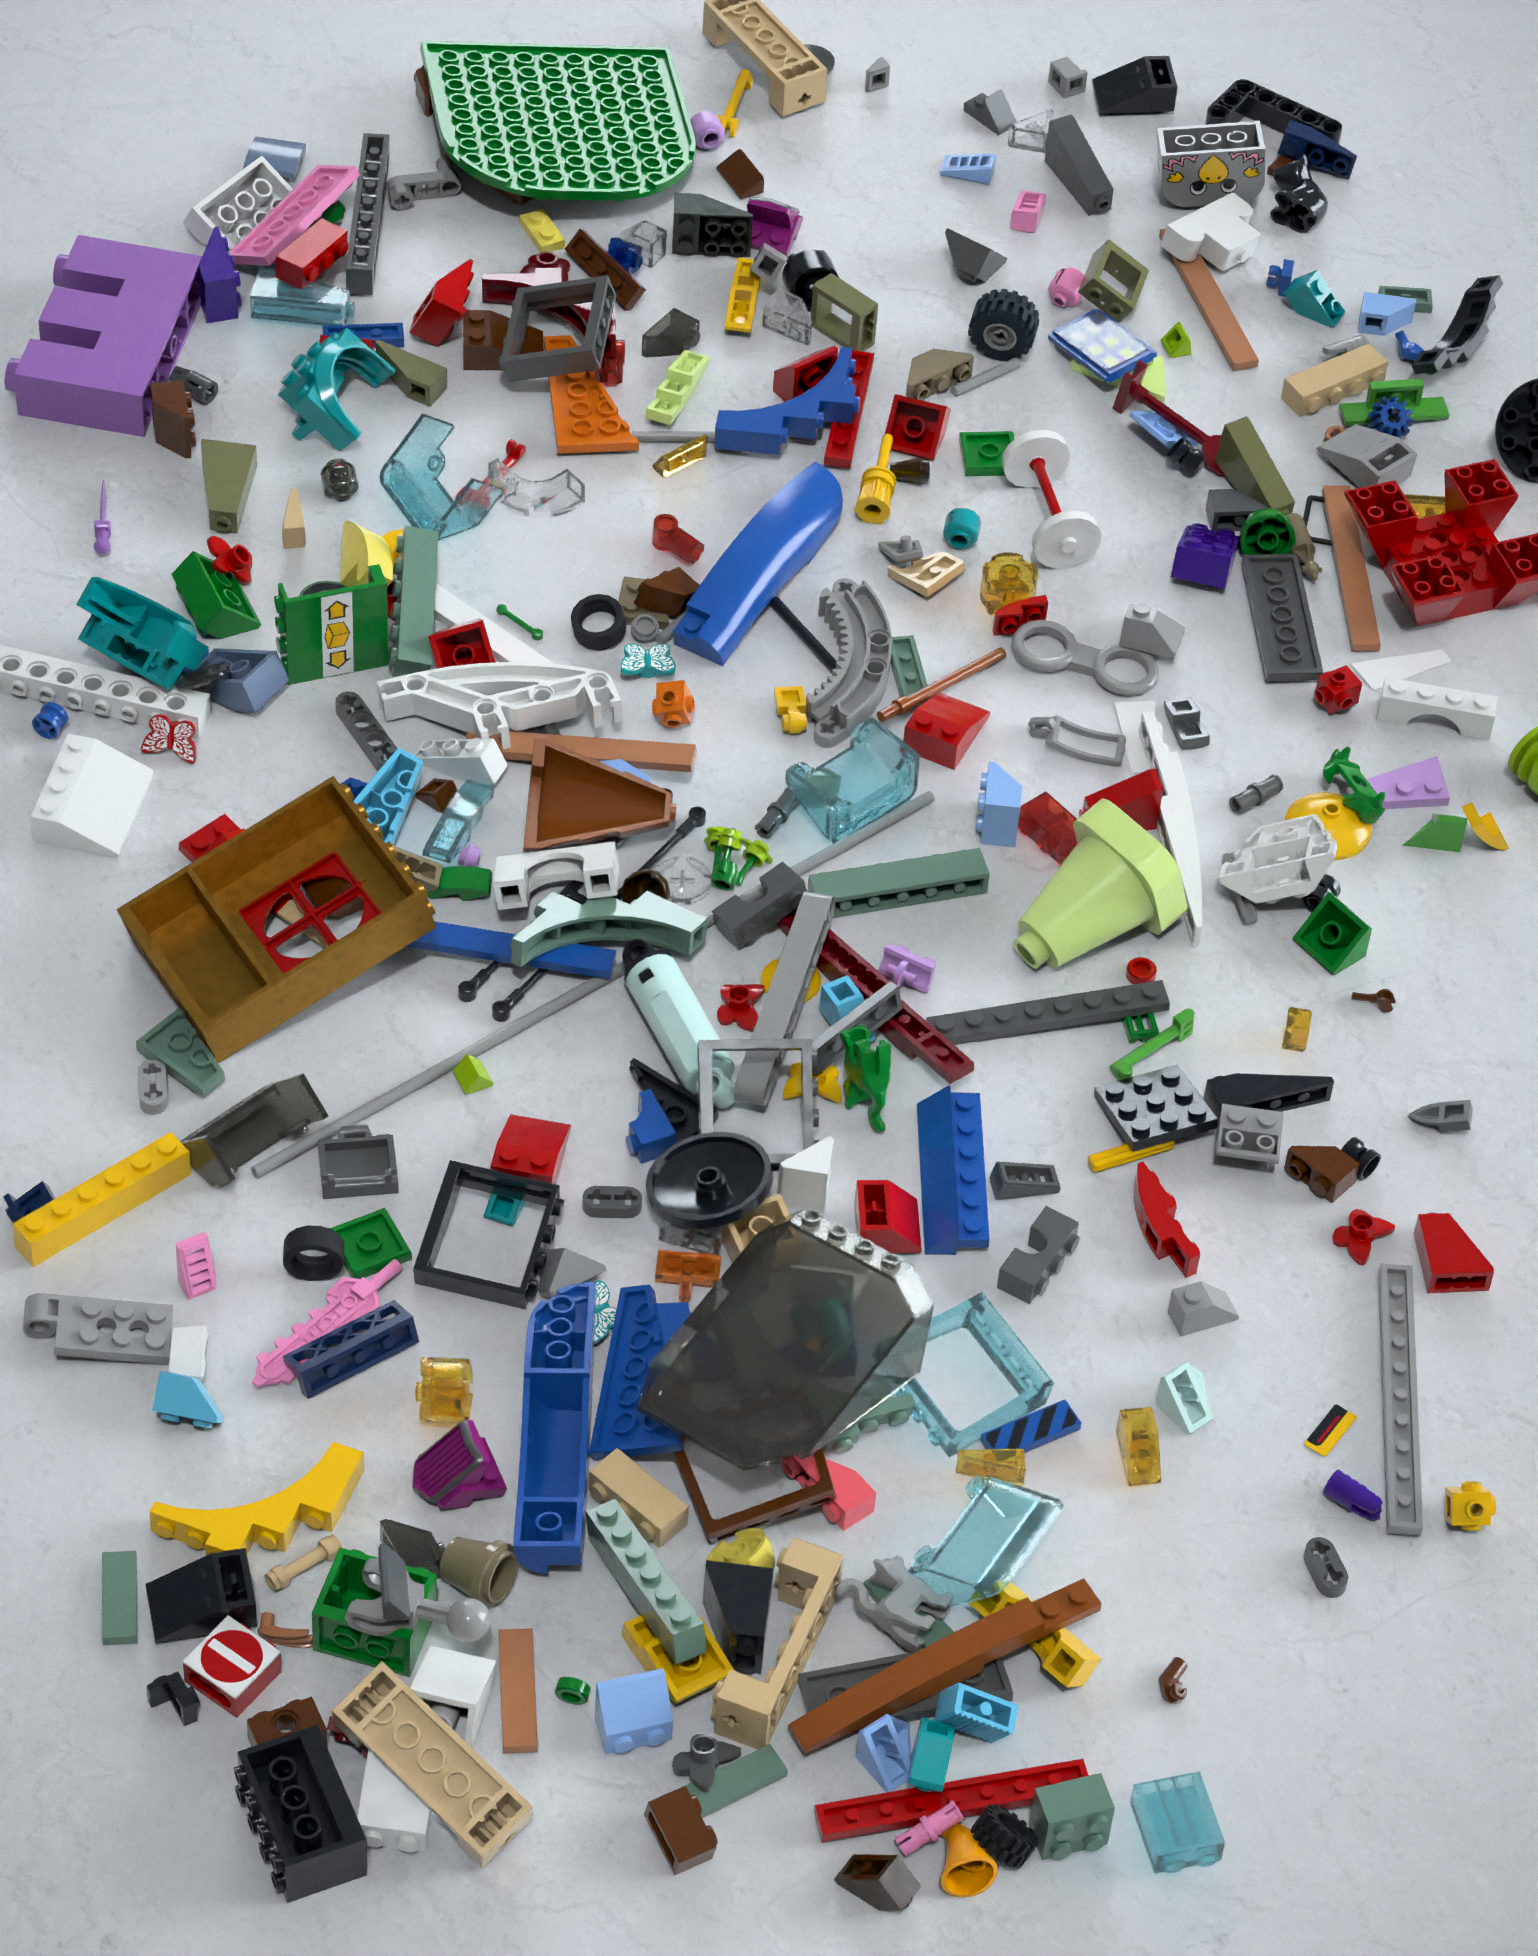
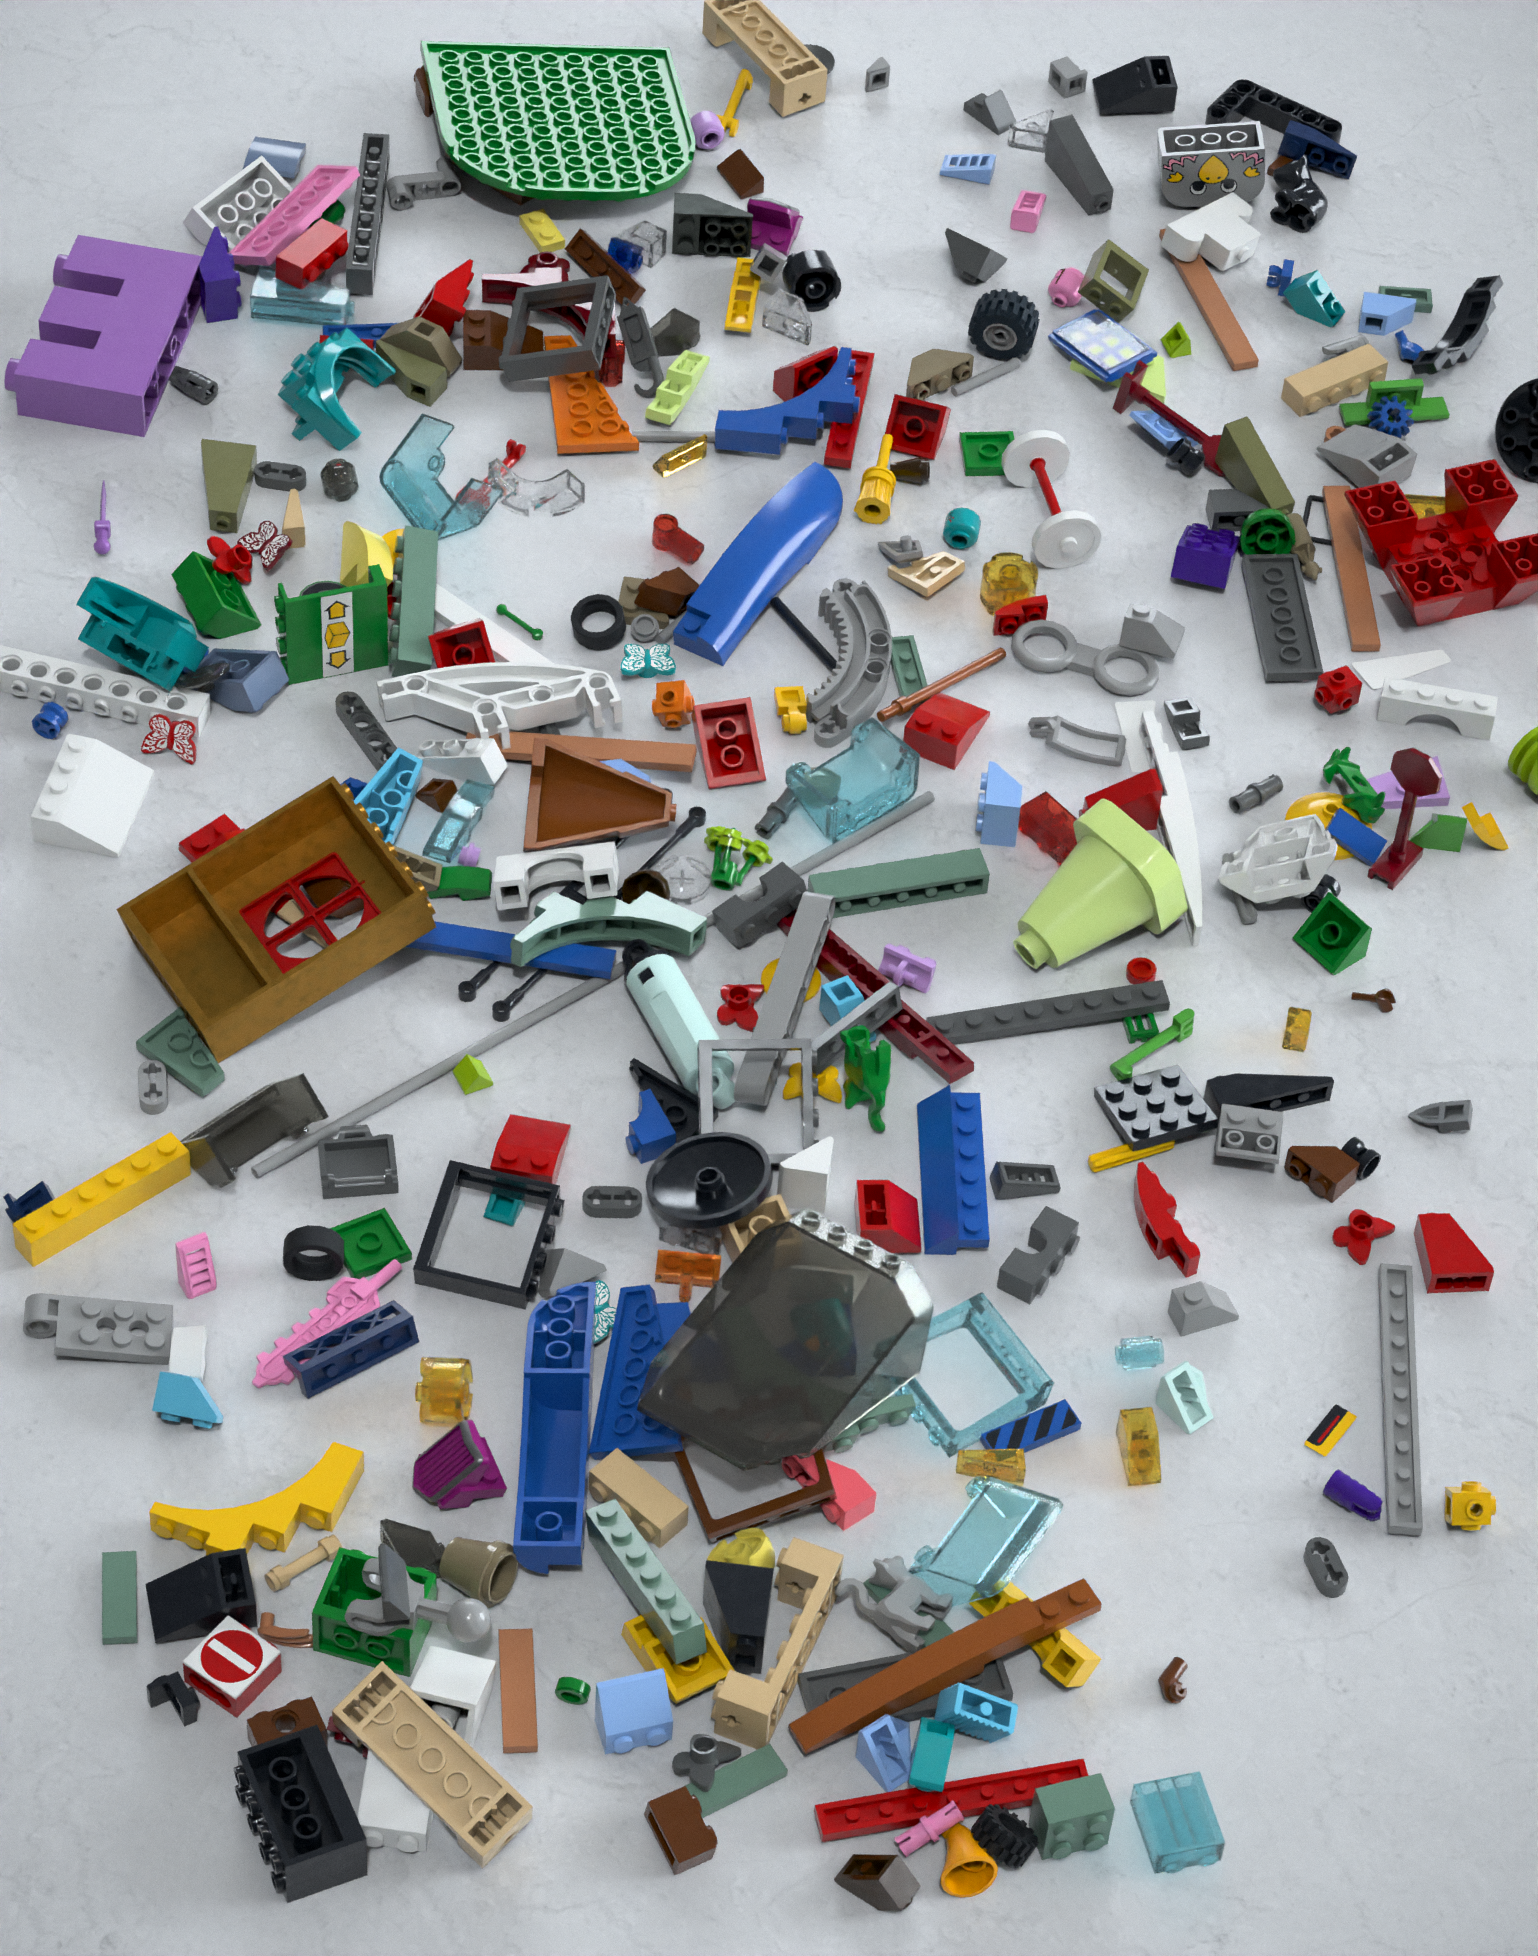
reddish brown slope [150,380,196,459] -> none
olive window [810,273,878,352] -> none
none -> dark red animal [237,521,293,571]
none -> dark grey beam [254,461,306,492]
none -> dark tan slope [379,316,462,377]
none -> dark grey plate [617,297,664,397]
none -> red slope [691,697,766,789]
none -> clear light blue brick [1115,1335,1164,1370]
none -> blue tile [1325,808,1387,866]
none -> dark red piece [1367,747,1443,890]

